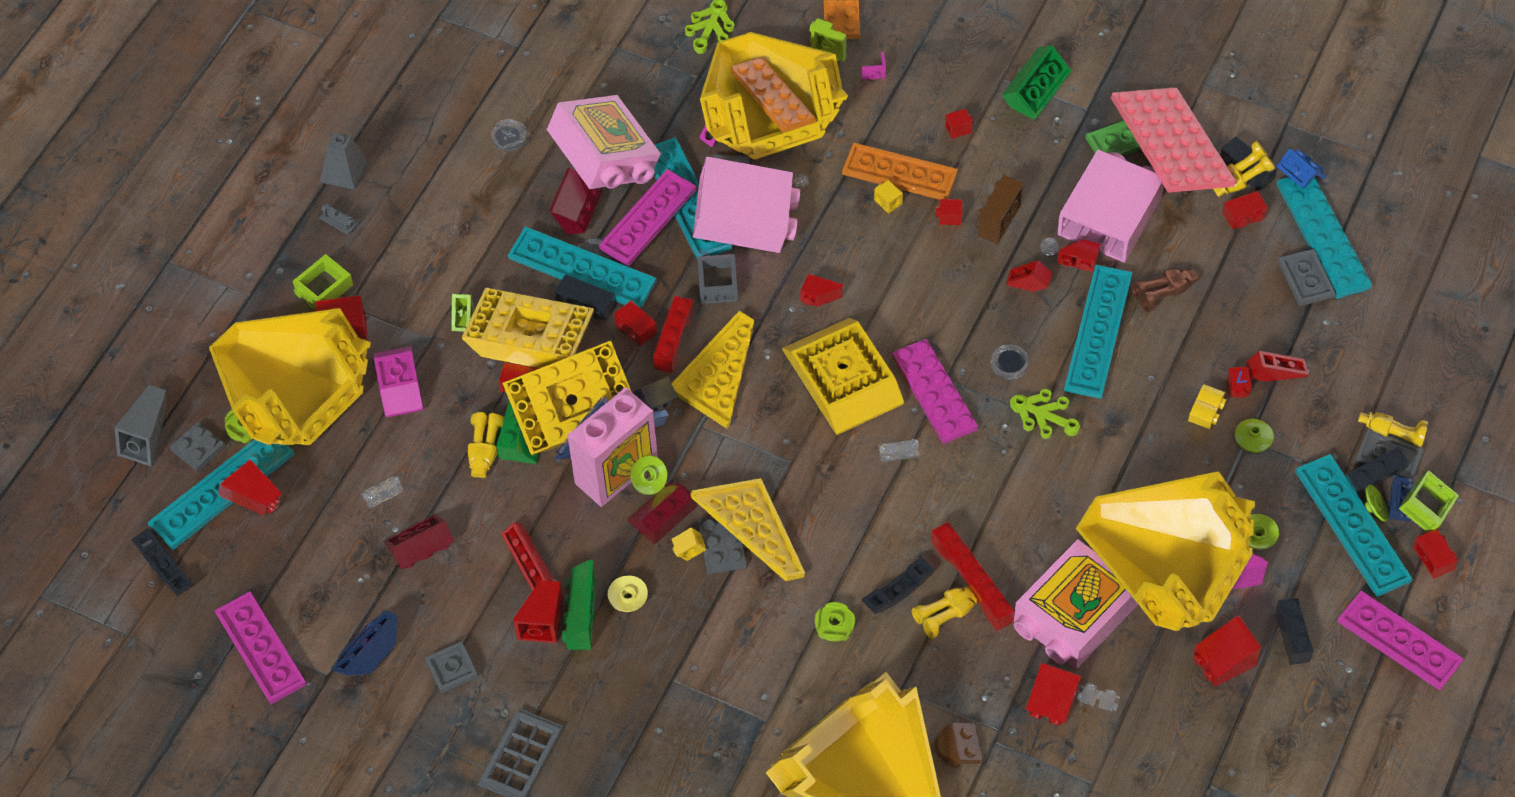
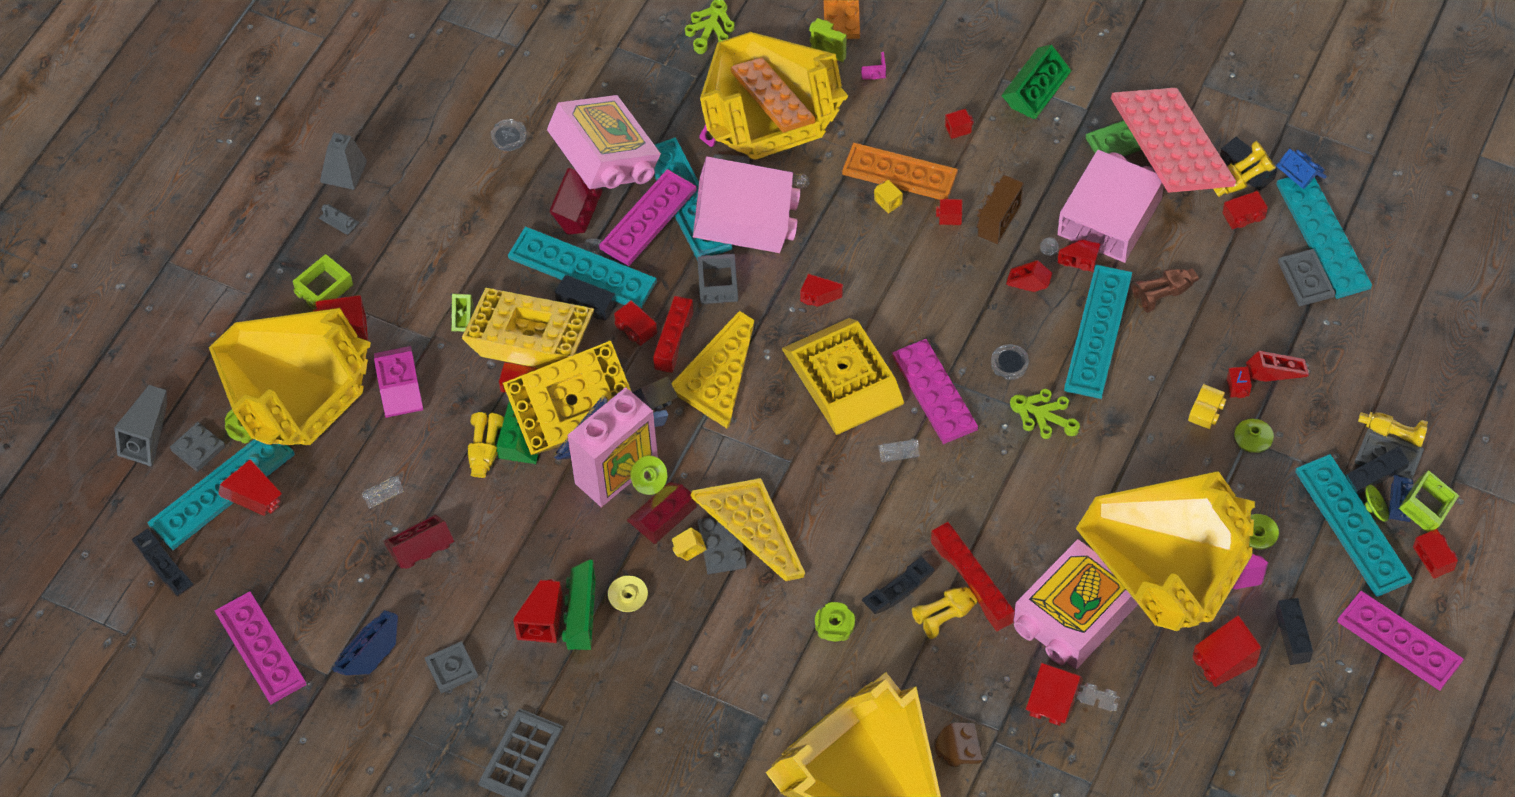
red slope [501,522,553,591] -> none

